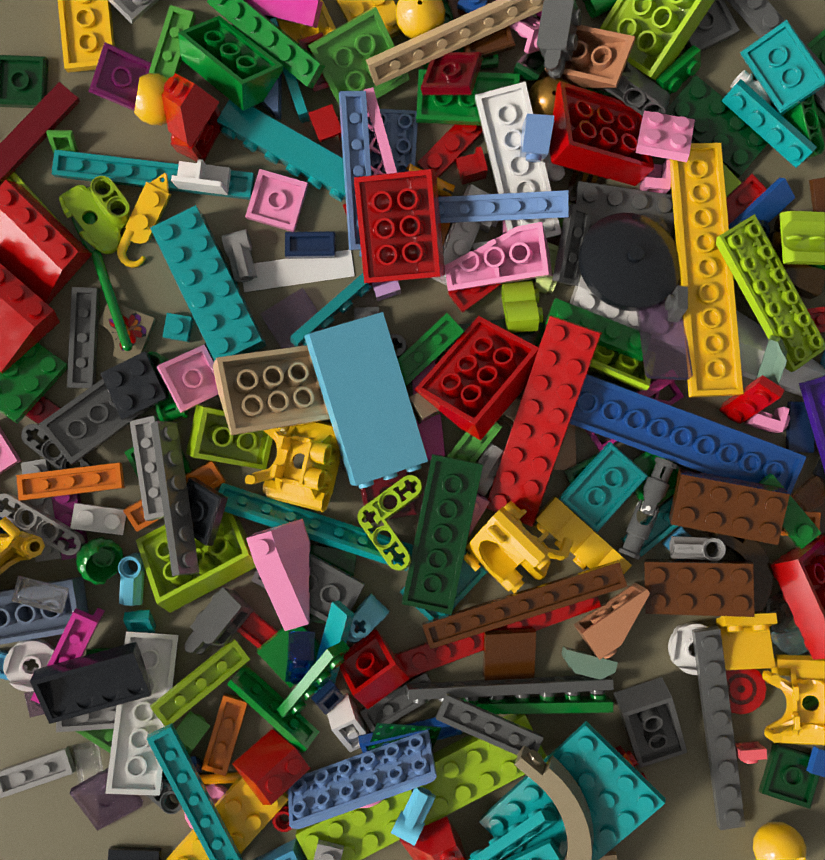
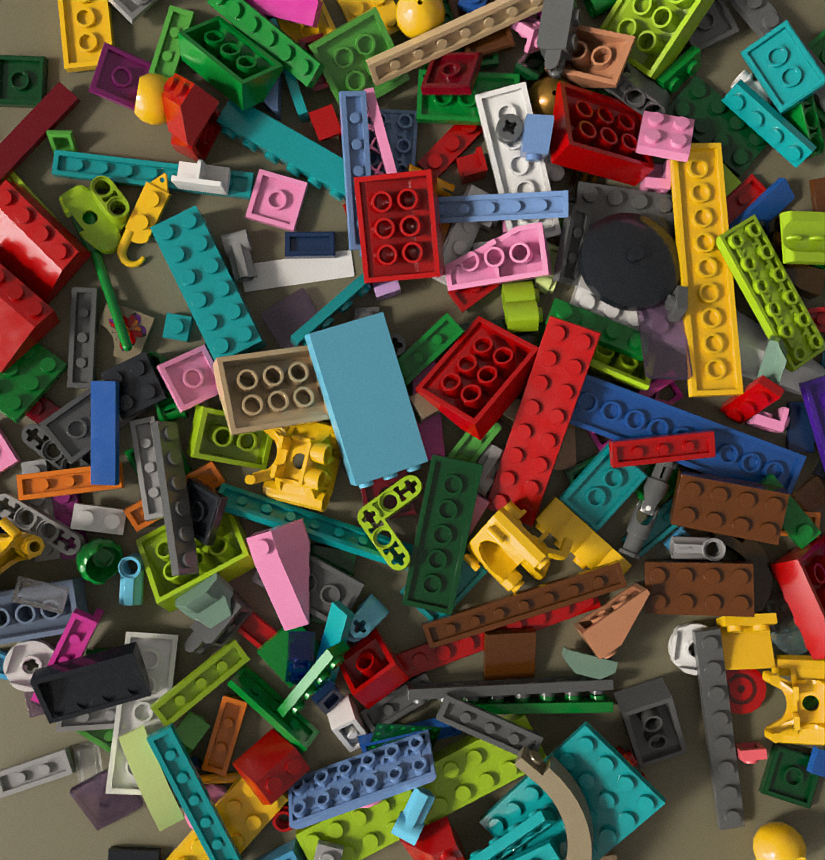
teal plate [123,610,156,633] -> none
none -> blue tile [91,381,119,485]
none -> yellowish green slope [118,724,185,831]
none -> sand green slope [175,573,233,629]
none -> dark grey wheel [495,114,523,145]
none -> red plate [609,430,716,468]

